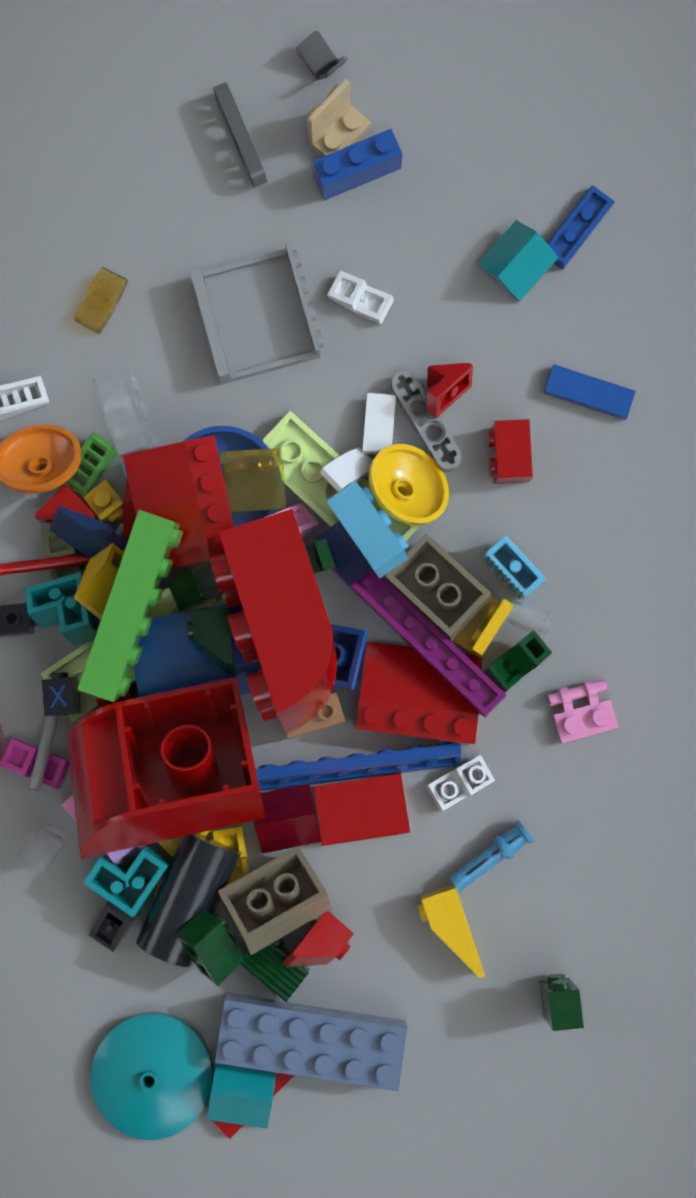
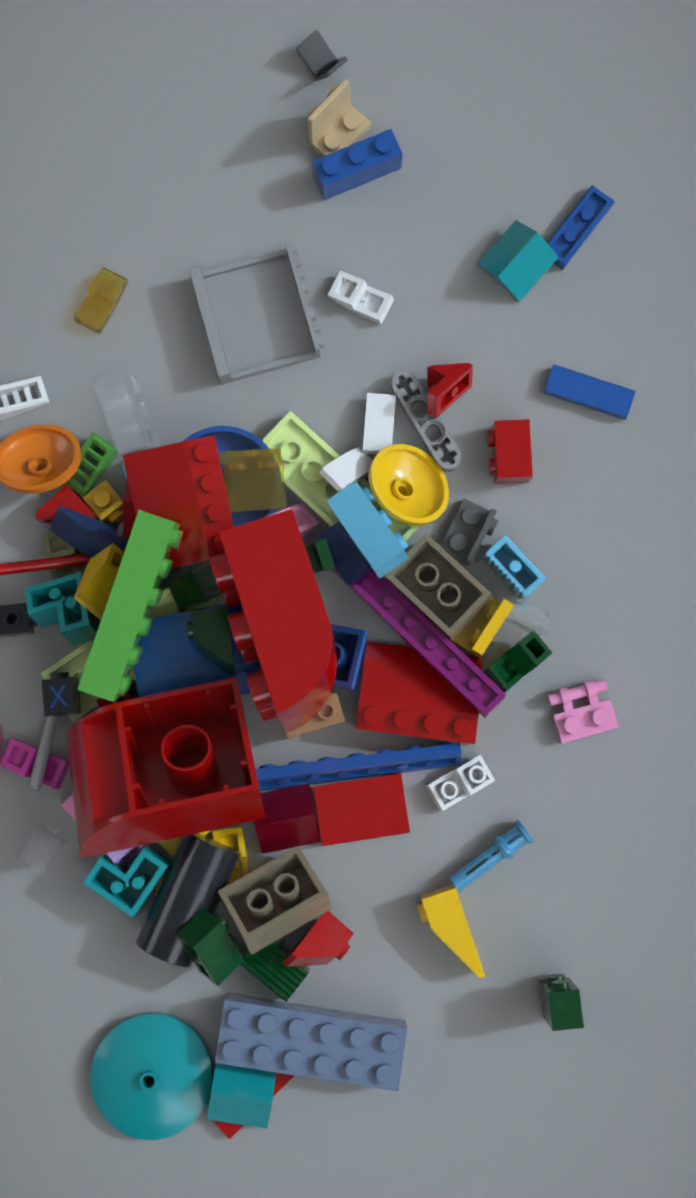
black slope [89,901,140,952] -> none
dark grey beam [213,82,267,187] -> none
none -> dark grey bracket [441,498,499,566]

